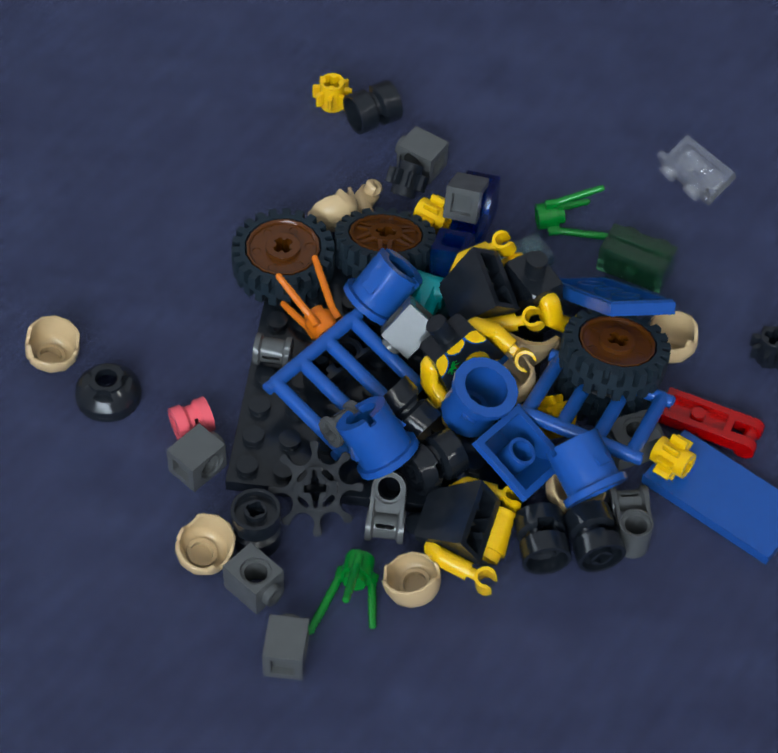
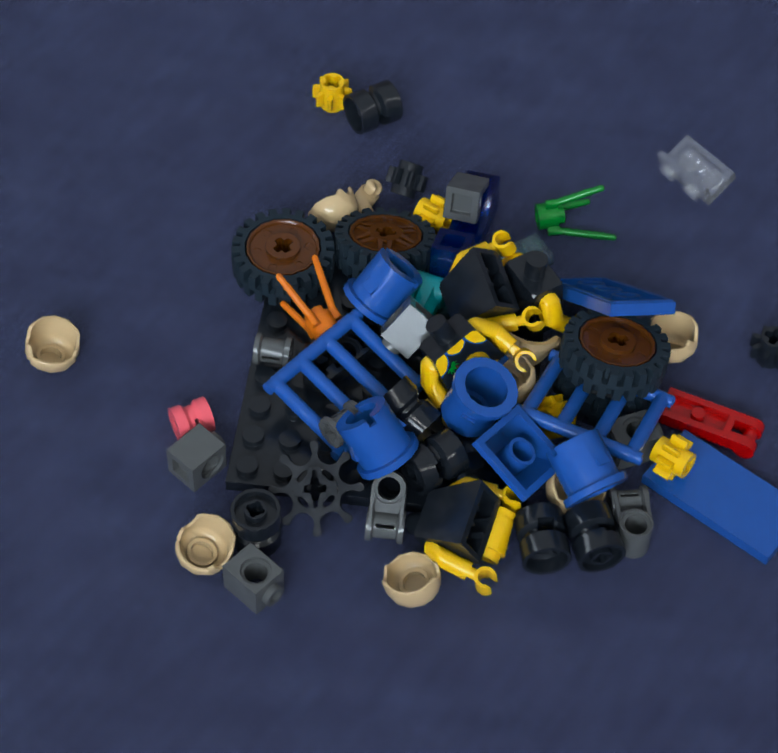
black piece [75,363,142,422] -> none
dark grey brick [262,613,309,681] -> none
green plant [309,549,379,635] -> none
dark grey brick [395,126,449,184] -> none
brick [596,223,678,294] -> none

